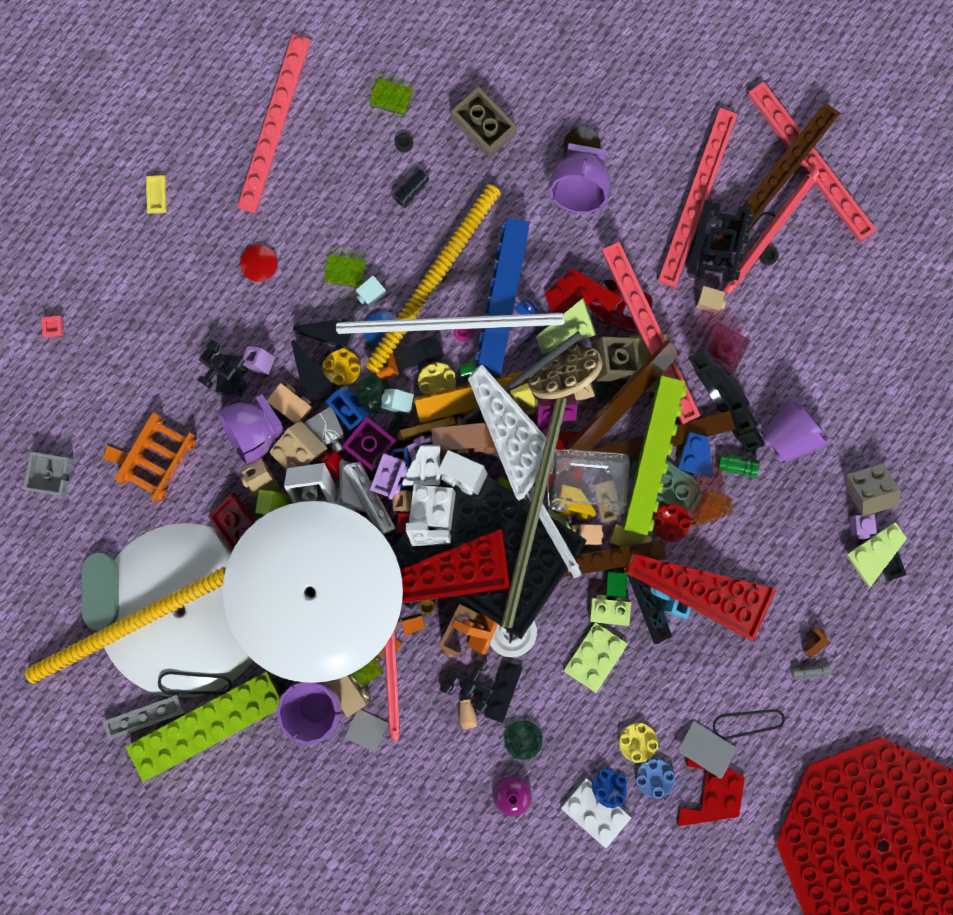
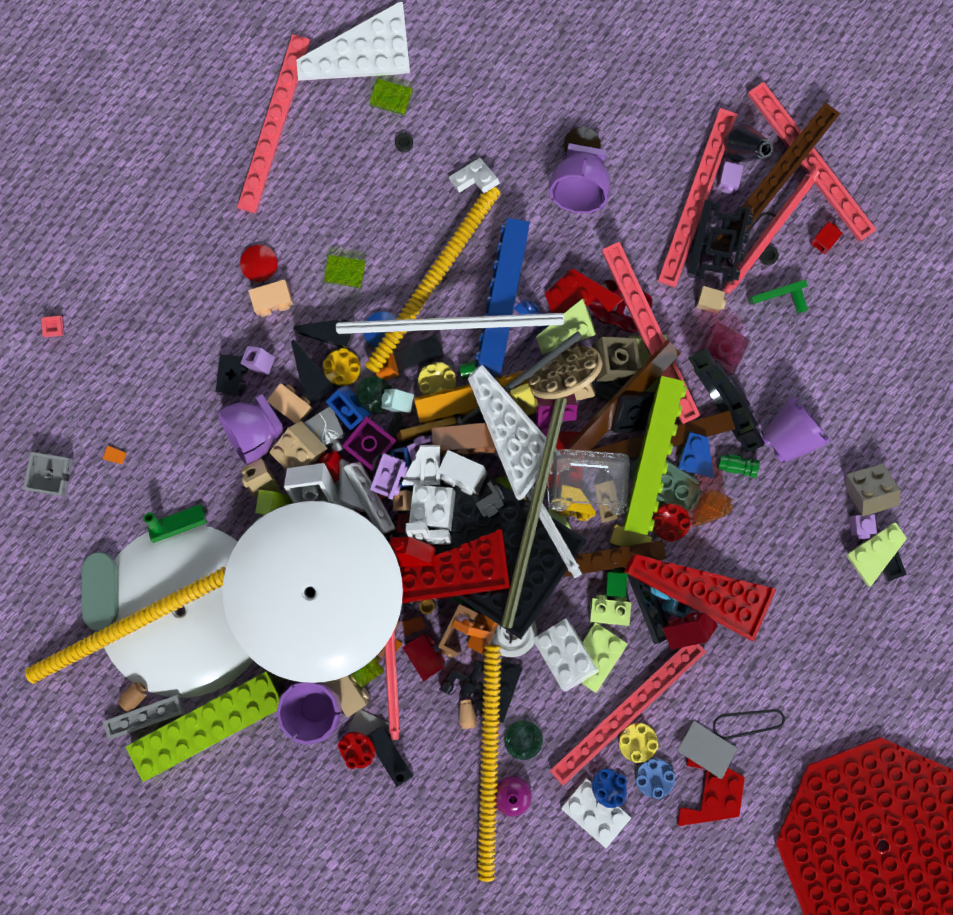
orange fence [114,412,196,503] -> none
light yellow tile [146,175,167,214] -> none
black piece [158,671,232,695] -> none
black piece [197,339,245,389] -> none
dark red tile [208,493,255,552] -> none
light aqua brick [356,276,387,308] -> none
black axle [392,170,429,208] -> none
dark tan brick [451,86,517,159] -> none
dark pink tile [454,328,473,342] -> none
light nougat brick [572,524,603,545] -> none
light grey axle [792,665,831,680] -> none
dark orange bracket [803,627,830,658] -> none
none -> medium nougat brick [118,682,147,712]
none -> green piece [143,504,208,543]
none -> light nougat brick [248,279,294,317]
none -> white wing [296,2,410,81]
none -> red dish [338,731,375,769]
none -> black piece [366,726,413,787]
none -> red slope [390,537,435,567]
none -> dark red slope [402,633,446,682]
none -> white plate [449,158,500,193]
none -> dark grey bracket [476,481,504,517]
none -> yellow piece [477,644,502,882]
none -> white brick [533,618,599,692]
none -> coral plate [550,644,706,786]
none -> black tile [610,393,654,433]
none -> dark red slope [663,612,718,650]
none -> lavender brick [717,161,743,194]
none -> black cone [723,124,773,163]
none -> green piece [747,279,808,314]
none -> red brick [810,221,843,255]

